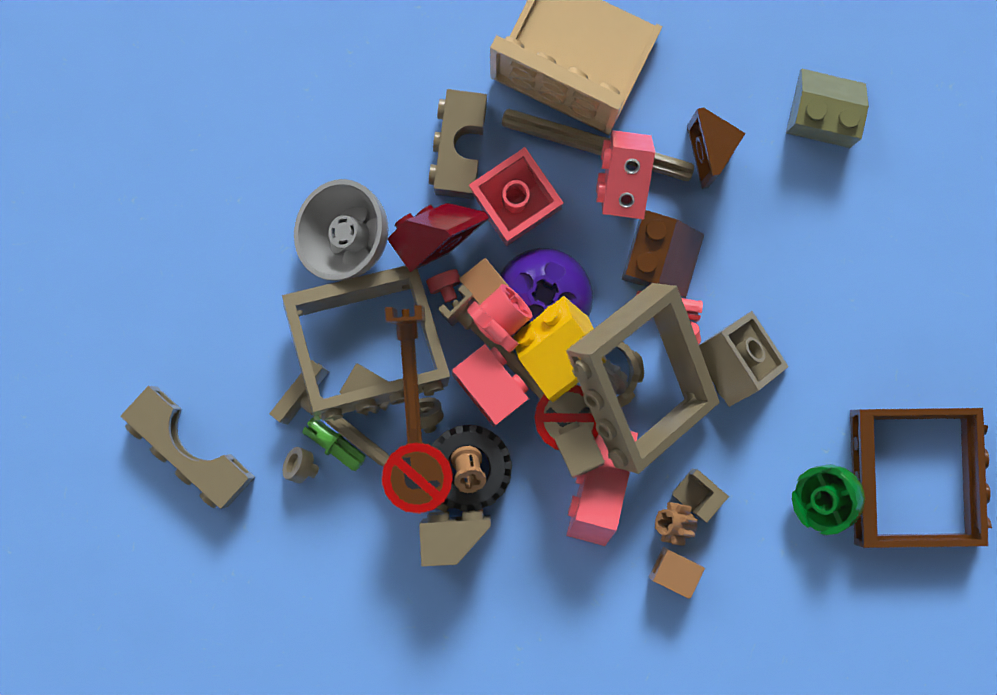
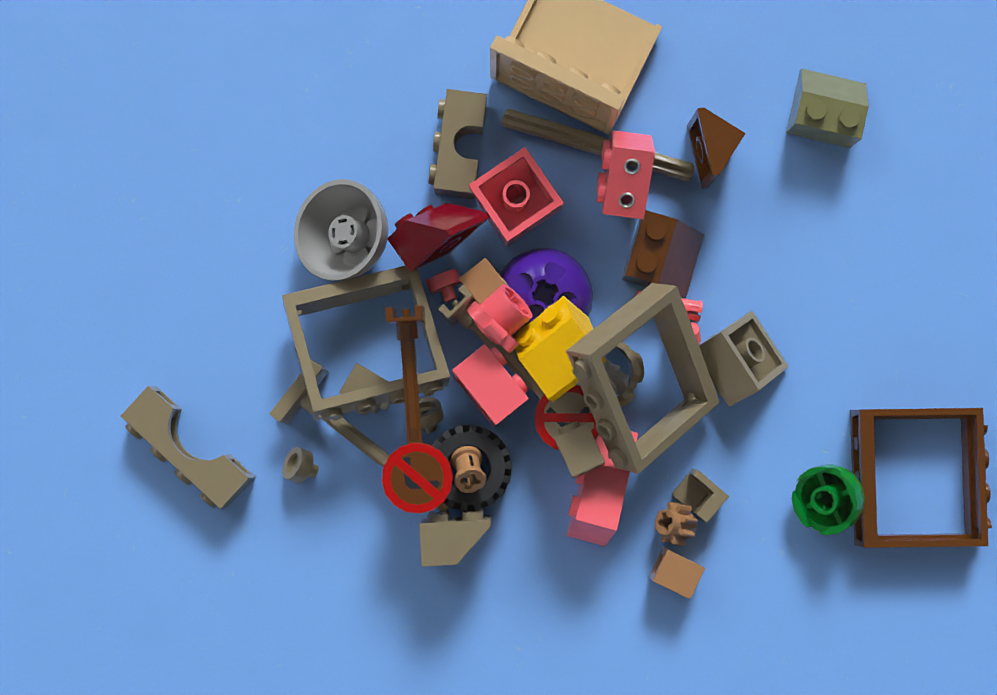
bright green axle [302,418,366,471] -> none

